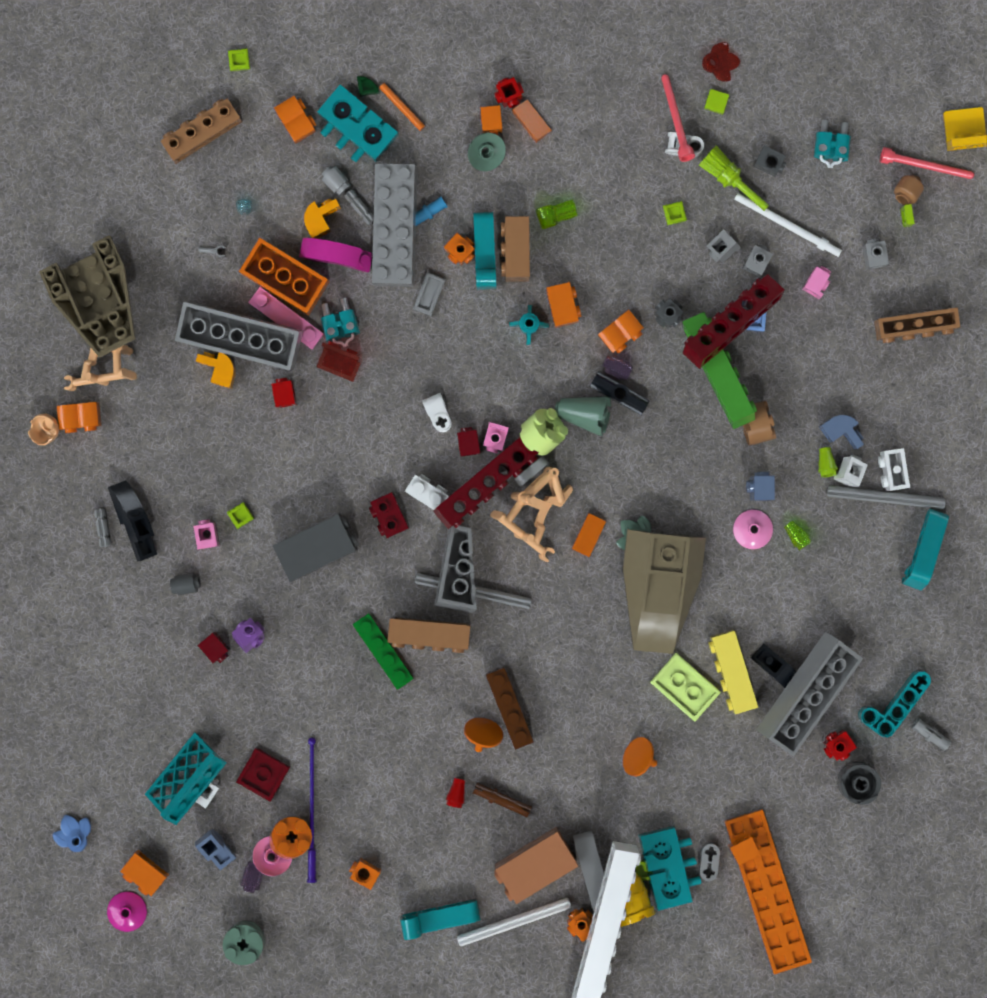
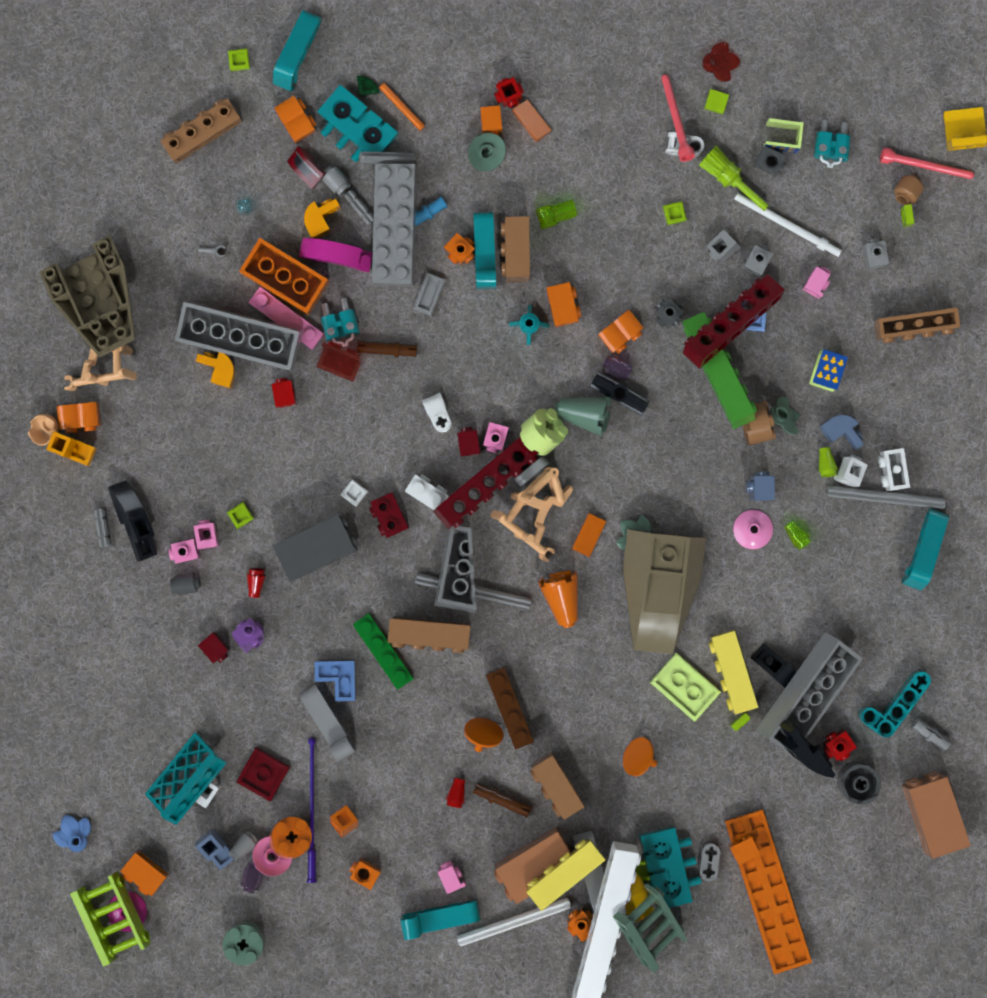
none -> light orange brick [46,431,97,467]
none -> lime fence [70,871,151,967]
none -> bright pink brick [168,539,201,564]
none -> light grey cone [228,831,258,861]
none -> red cone [246,568,266,598]
none -> teal beam [273,10,322,92]
none -> dark red slope [287,146,326,189]
none -> light grey beam [299,684,357,762]
none -> medium blue plate [314,660,356,701]
none -> orange brick [330,805,358,838]
none -> white tile [341,479,368,507]
none -> reddish brown pin [357,340,417,358]
none -> light grey axle [359,151,416,164]
none -> bright pink brick [438,860,466,894]
none -> light yellow brick [526,838,605,911]
none -> medium nougat brick [530,752,584,820]
none -> orange cone [538,571,578,628]
none -> sand green fence [613,883,688,973]
none -> lime tile [729,712,750,731]
none -> yellowish green piece [763,118,804,153]
none -> sand green plate [770,397,800,435]
none -> black slope [779,720,836,778]
none -> blue piece [809,349,848,392]
none -> nougat brick [902,771,971,859]

